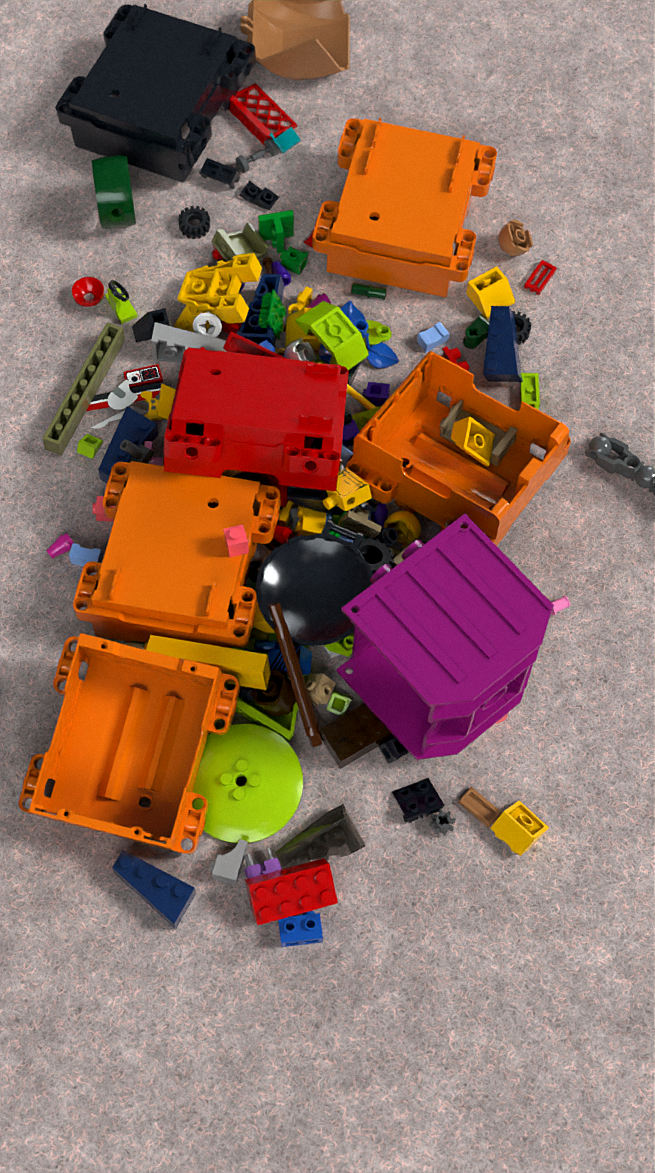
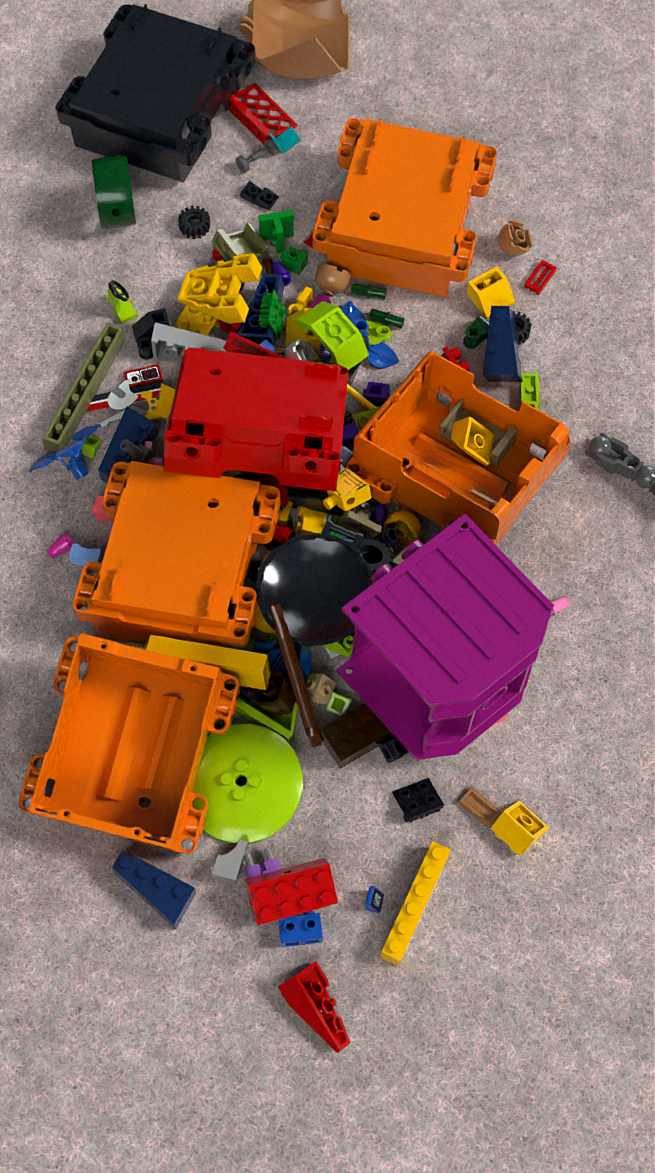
red piece [72,277,104,307] -> none
white gear [193,311,222,338] -> none
black hinge [200,158,240,189] -> none
coral brick [223,524,249,558] -> none
clear smoke wedge [275,804,366,869] -> none
light blue piece [417,322,449,352] -> none
dark grey gear [430,809,456,836] -> none
none -> blue plant [29,424,101,480]
none -> black bush [137,337,153,360]
none -> red wedge [277,961,350,1053]
none -> medium nougat cylinder [315,264,352,296]
none -> slope [365,886,384,913]
none -> dark green axle [369,309,405,329]
none -> yellow brick [380,841,451,966]

